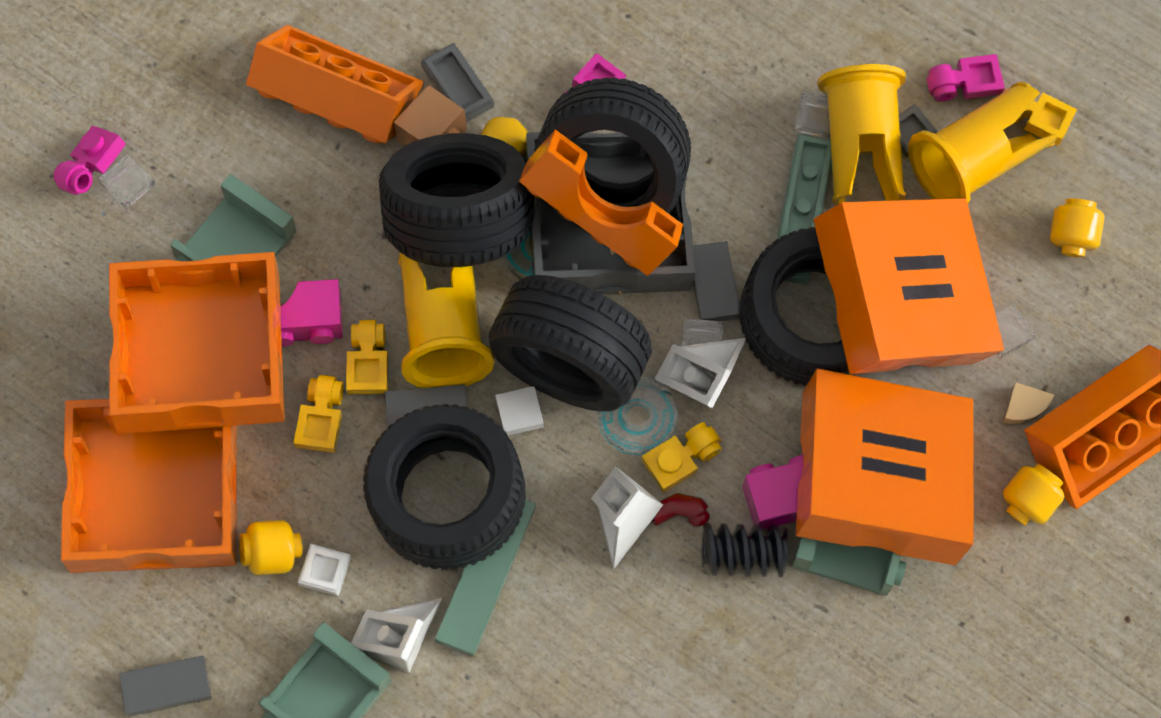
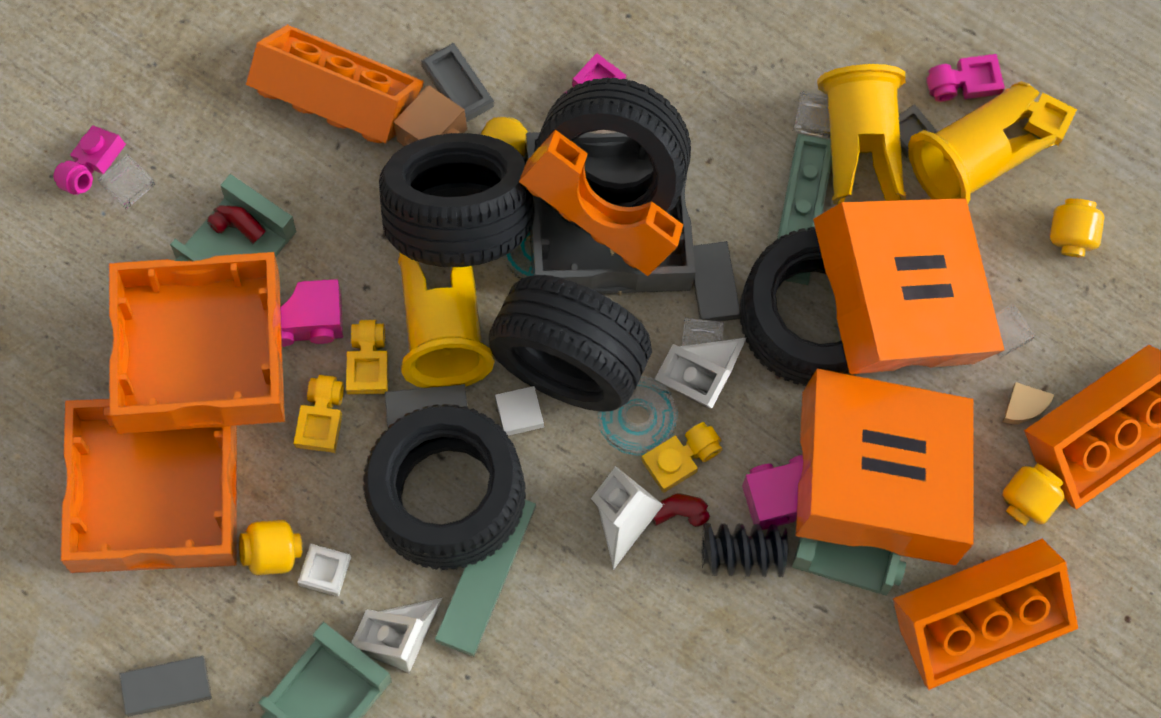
none -> dark red arm [207,205,267,244]
none -> orange slope [893,539,1078,690]

